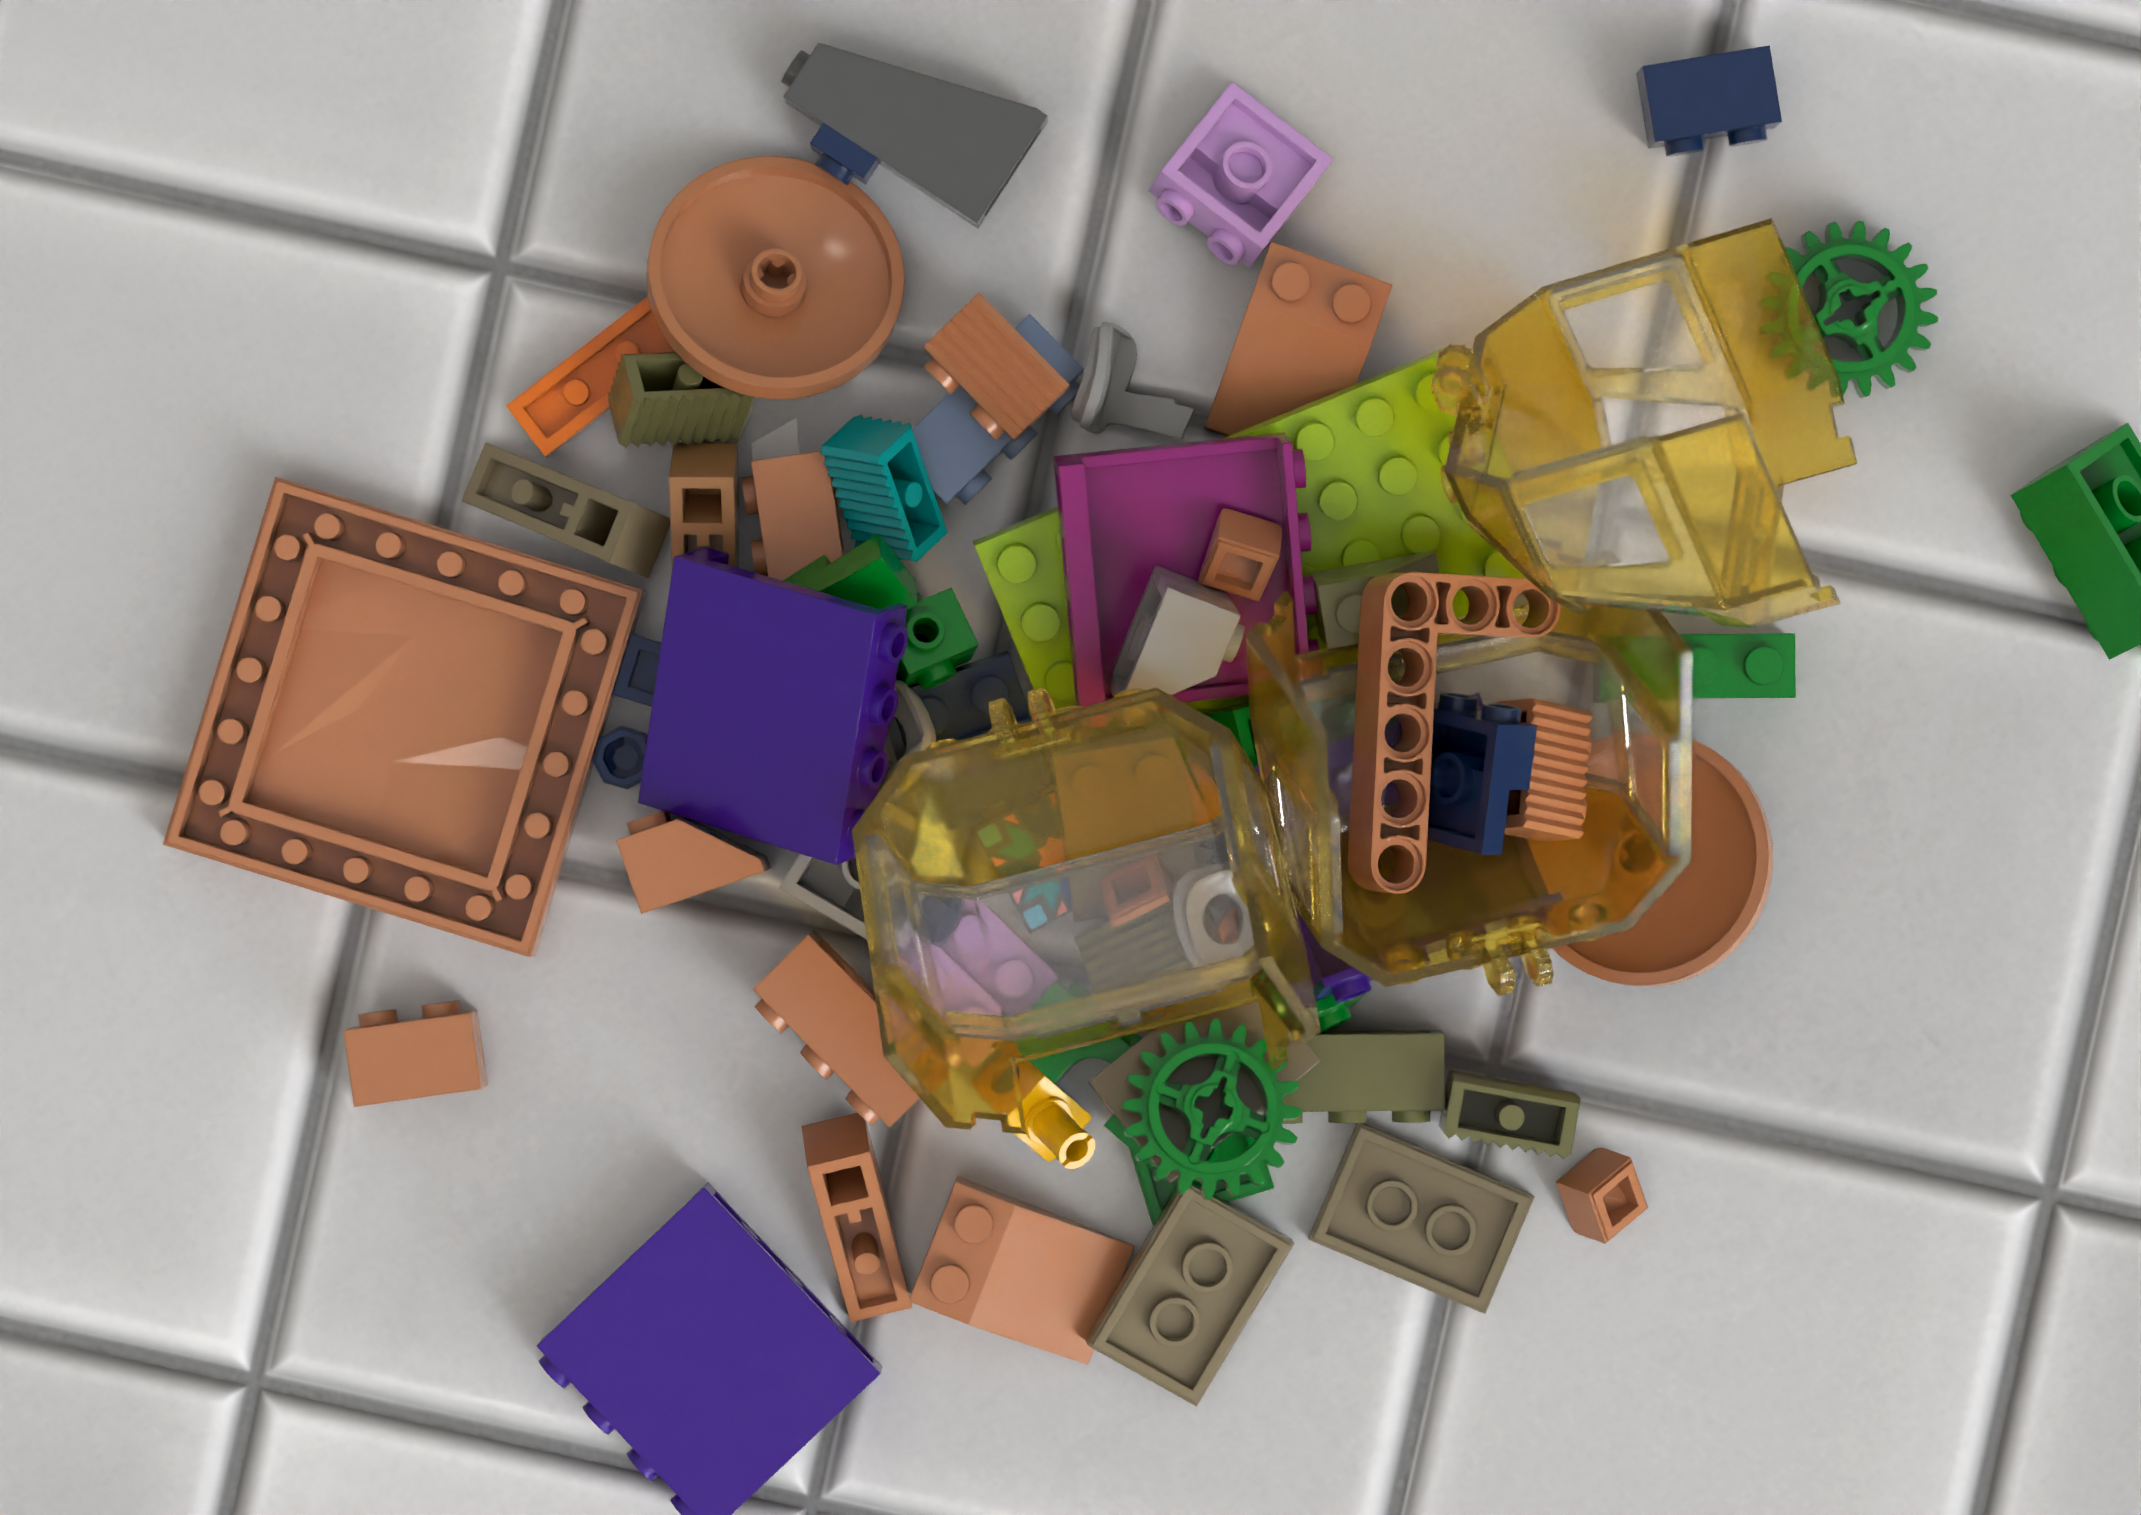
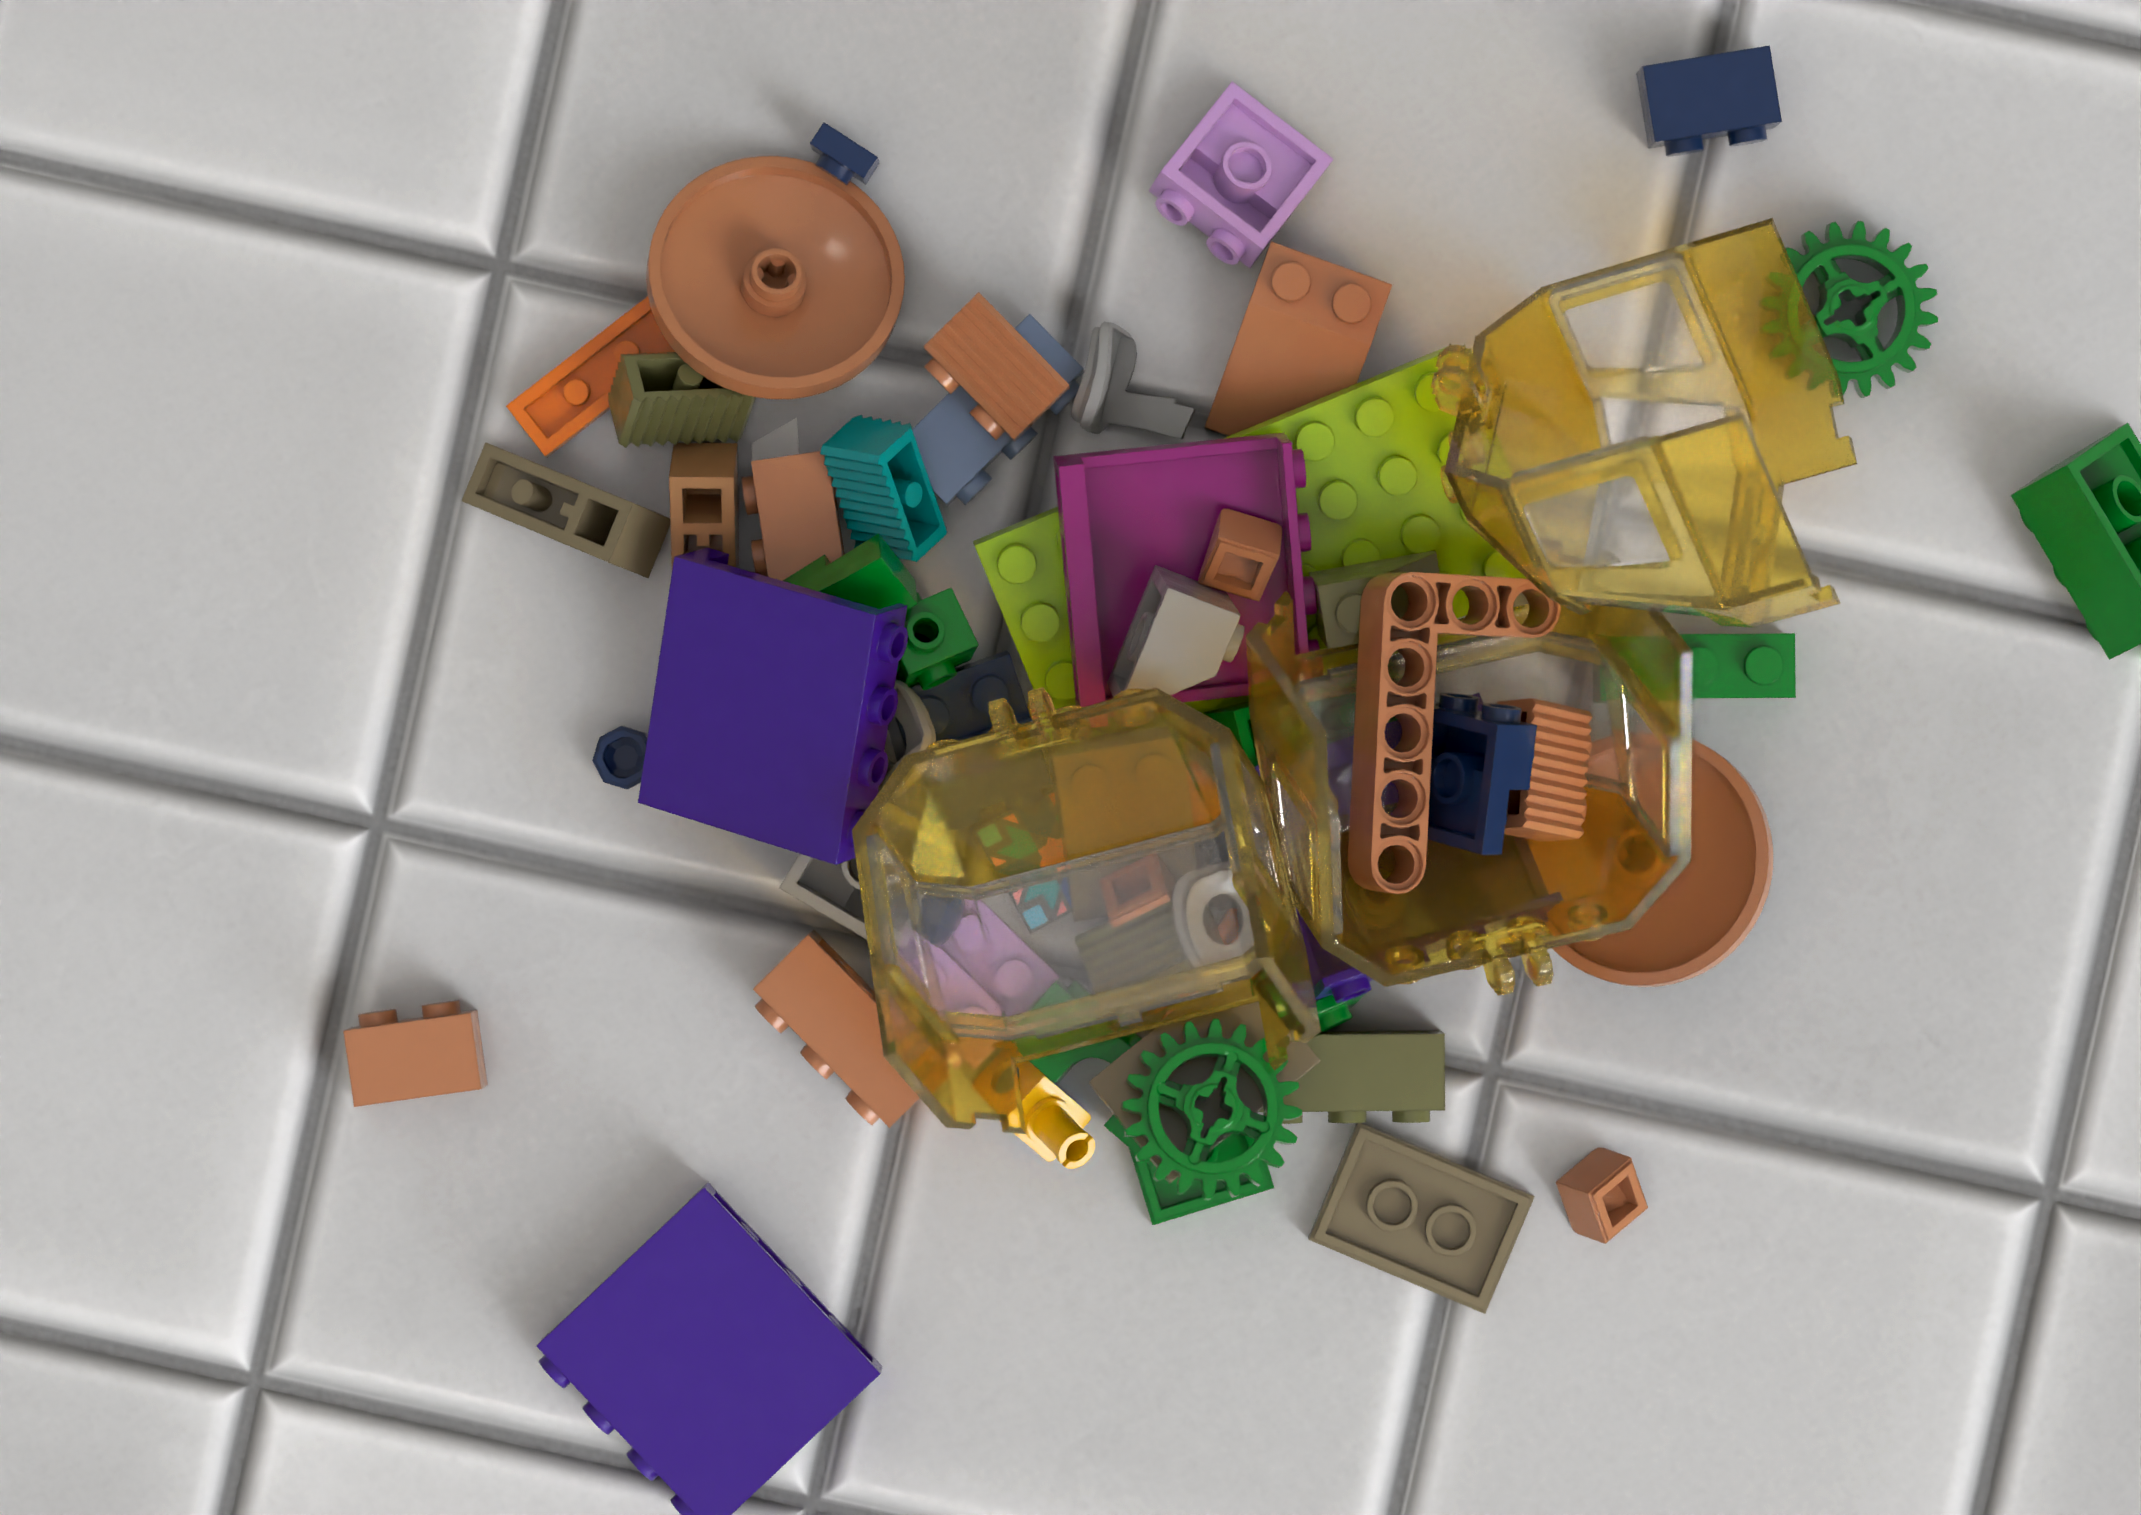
nougat tile [163,477,647,957] -> none
dark blue plate [612,634,661,707] -> none
nougat slope [616,811,771,914] -> none
dark grey slope [781,42,1048,228] -> none
nougat slope [801,1113,912,1322] -> none
nougat slope [909,1176,1135,1365] -> none
dark tan tile [1085,1183,1294,1407] -> none
olive brick [1439,1070,1581,1160] -> none

